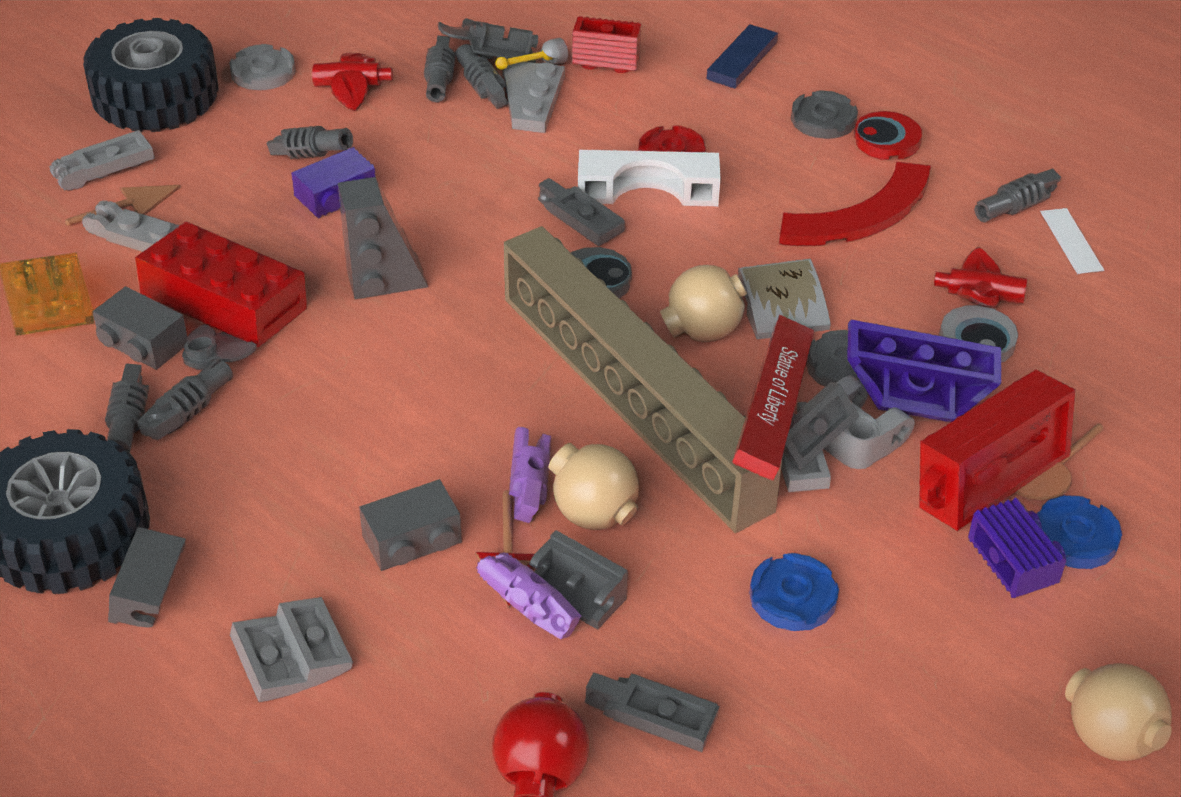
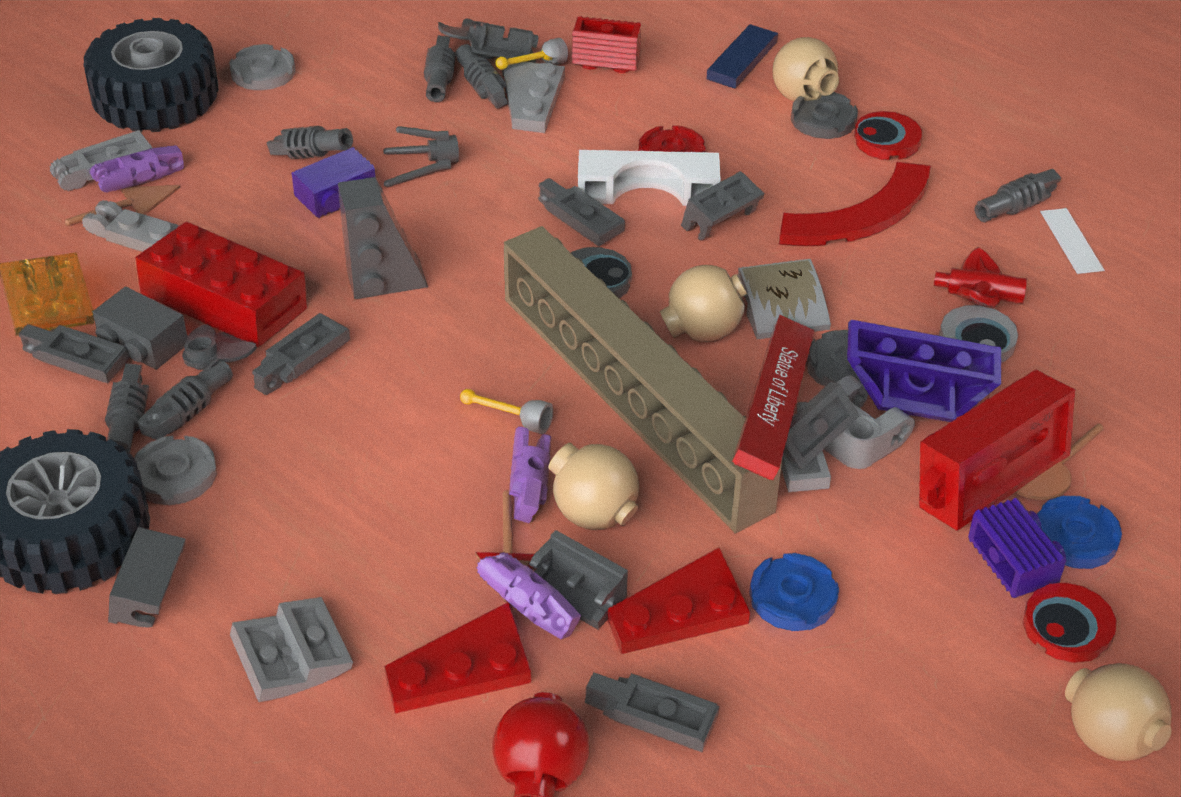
red plant [312,52,393,111] -> none
dark grey brick [359,479,462,571] -> none
none -> dark grey hinge [19,324,129,384]
none -> medium lavender hinge [90,145,184,193]
none -> light grey tile [134,436,217,505]
none -> dark grey hinge [252,313,350,395]
none -> dark grey plant [383,126,459,187]
none -> red wing [384,602,531,714]
none -> light grey hinge [460,389,553,434]
none -> red wing [607,547,750,654]
none -> dark grey hinge [681,171,765,241]
none -> tan brick [772,37,839,101]
none -> tile [1023,582,1117,663]

